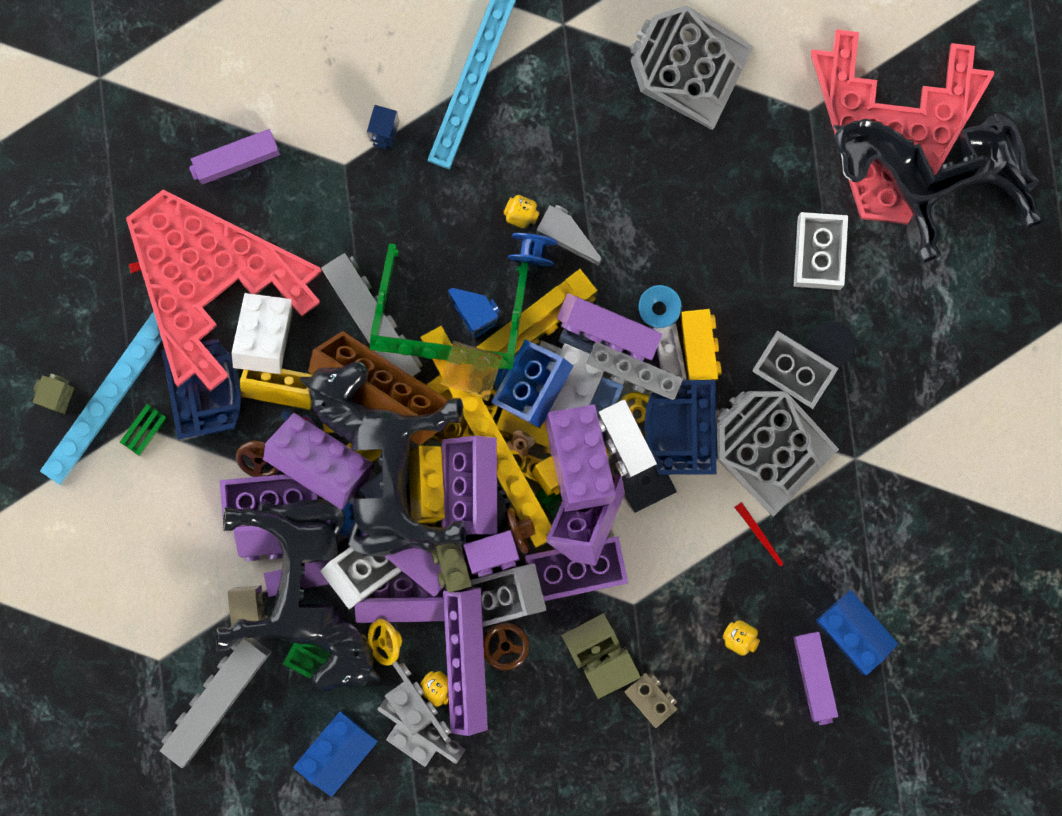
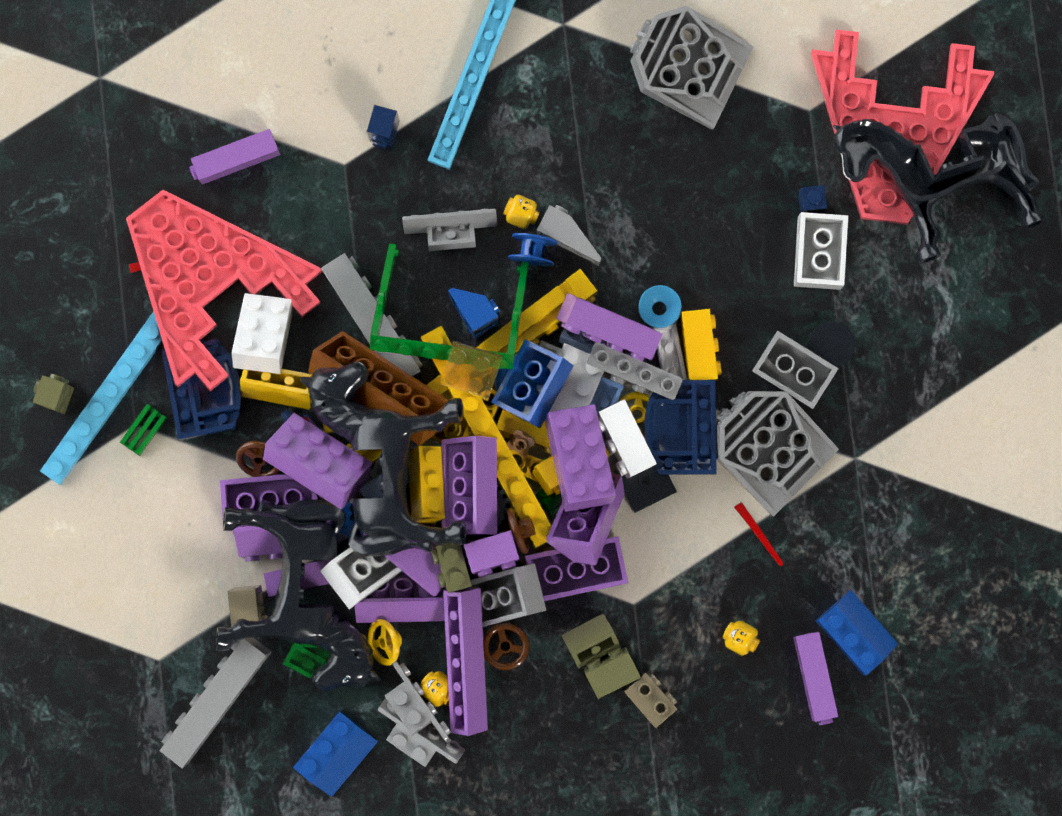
none -> light grey bracket [402,209,497,251]
none -> dark blue brick [798,185,827,214]

